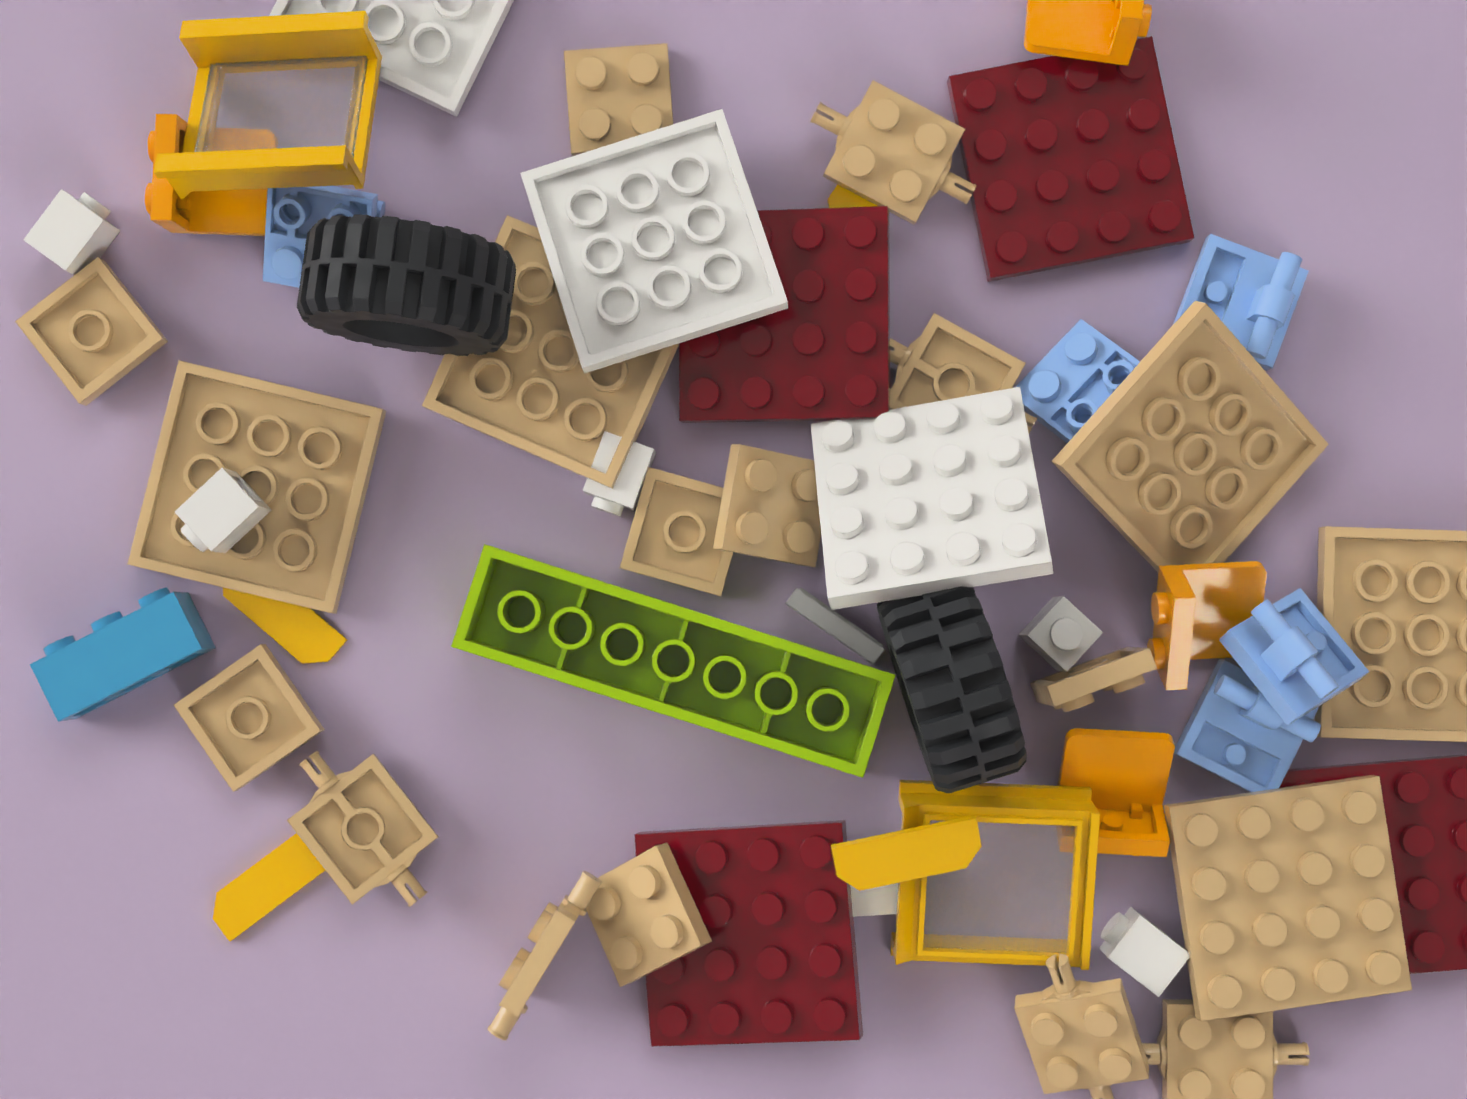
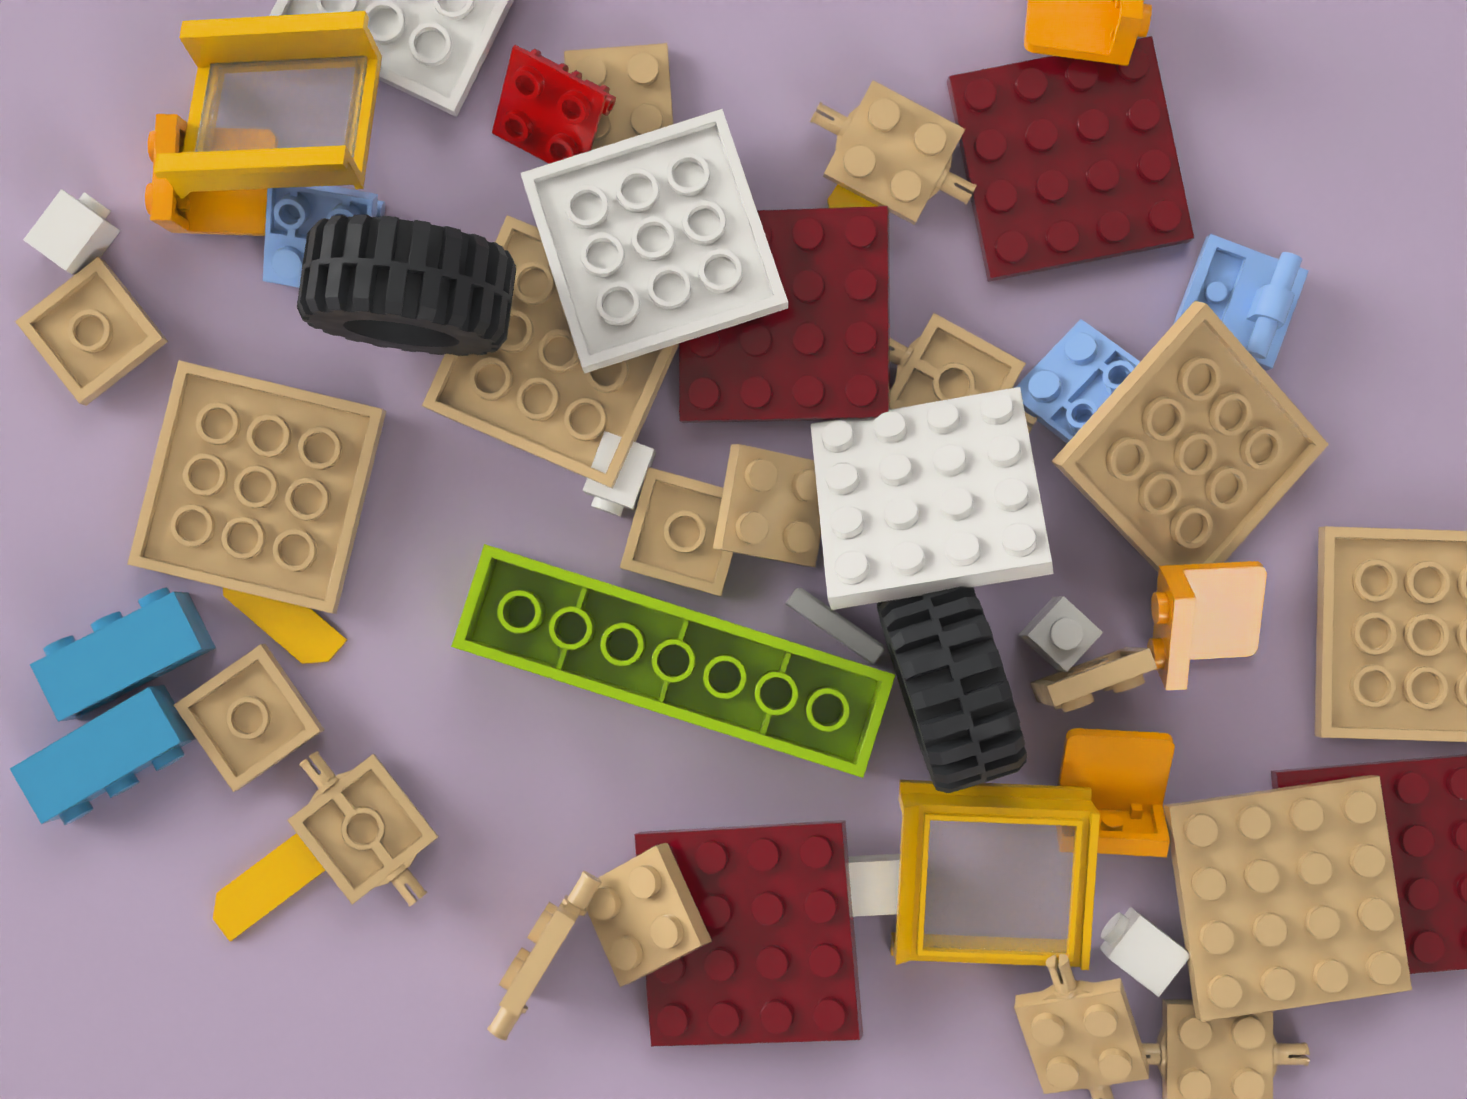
white brick [175,468,271,553] -> none
yellow piece [831,815,982,891] -> none
light blue plate [1174,659,1321,792] -> none
light blue plate [1219,588,1369,726] -> none
none -> dark azure brick [10,685,196,825]
none -> red hinge [492,45,616,164]

